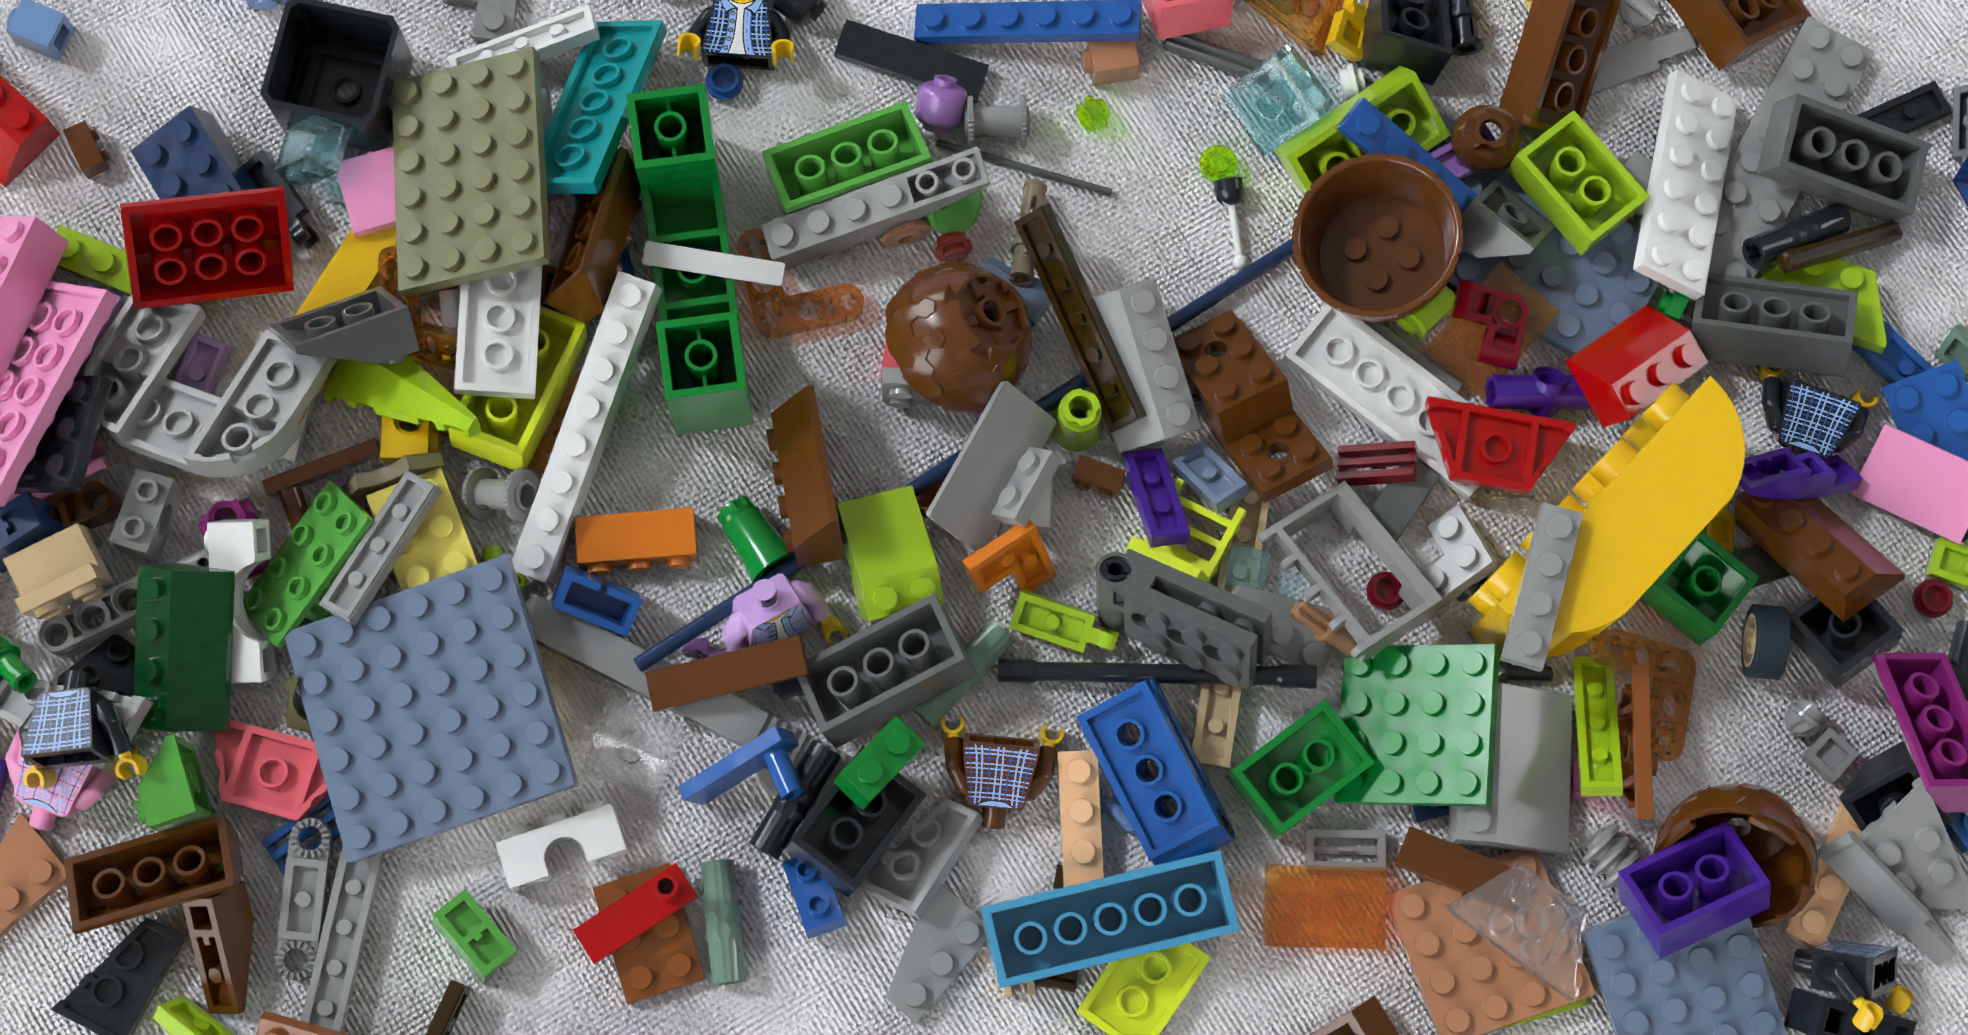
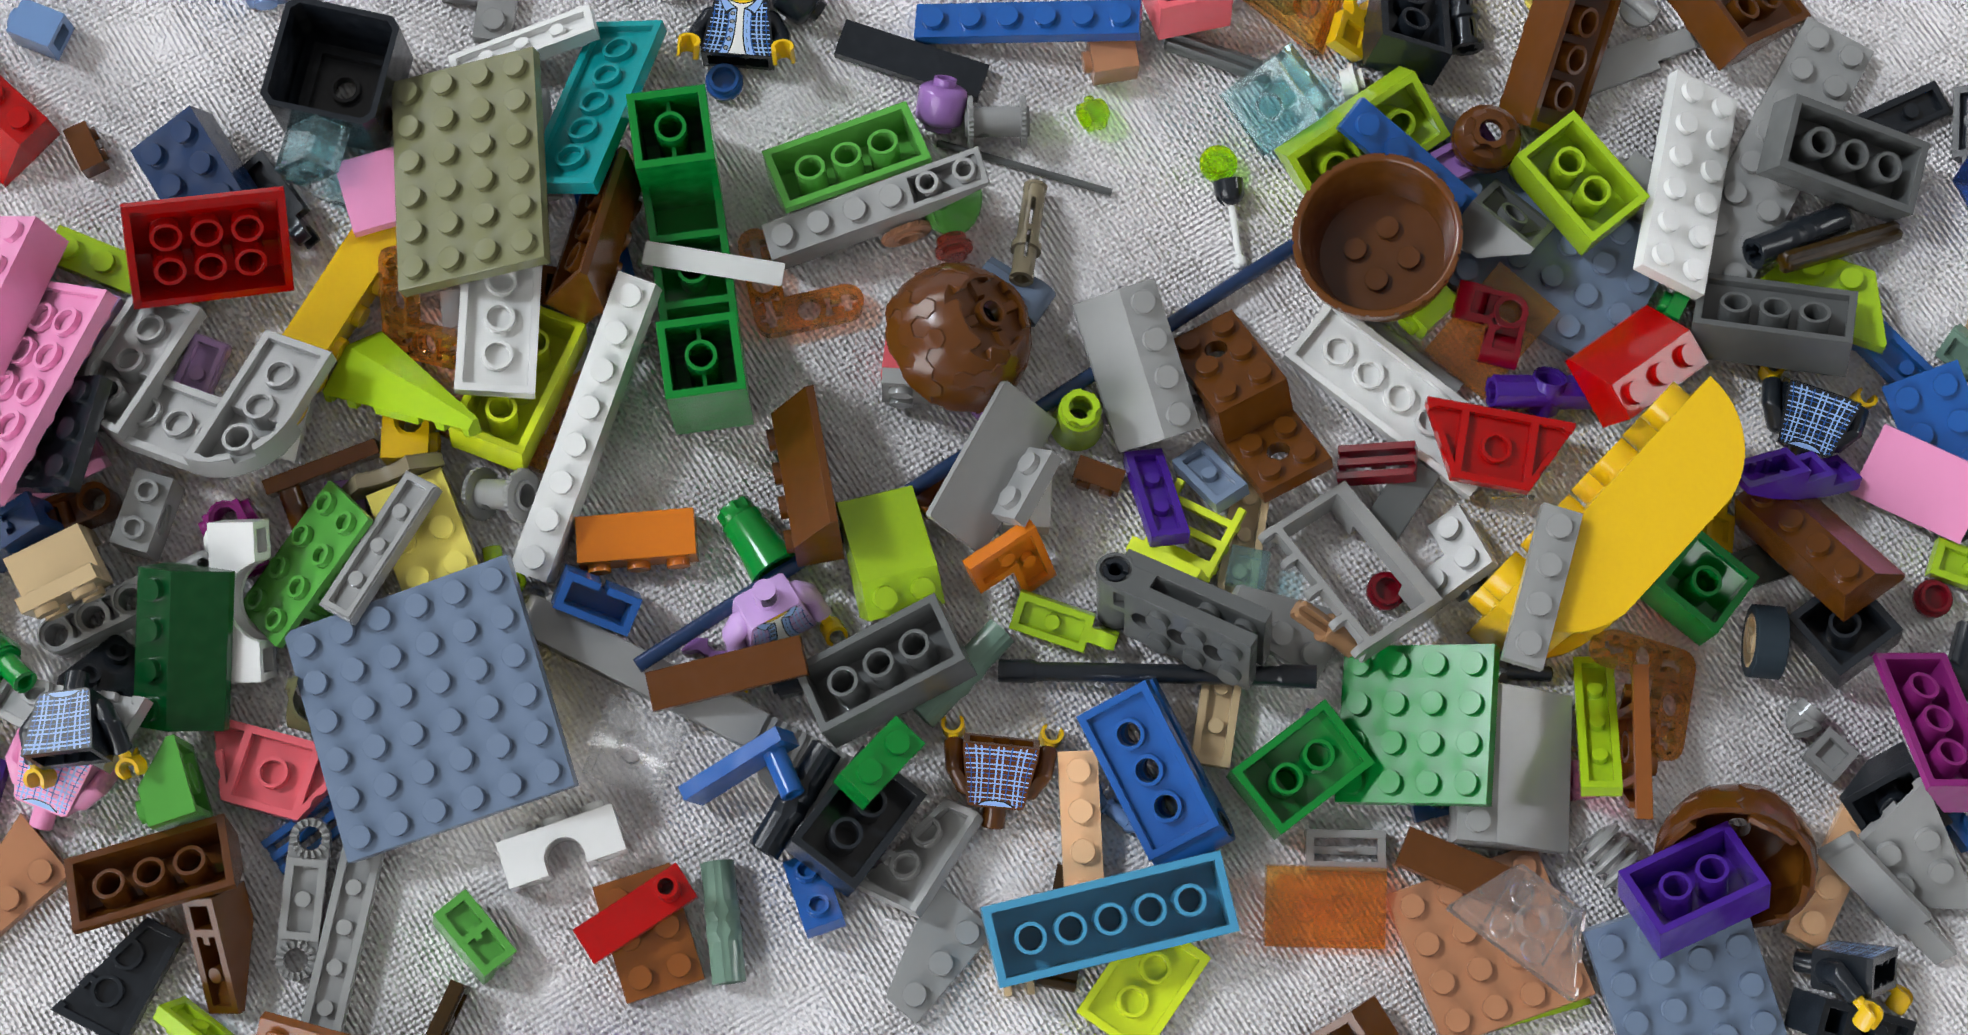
dark grey slope [270,286,419,364] -> none
dark brown tile [1014,204,1147,433] -> none

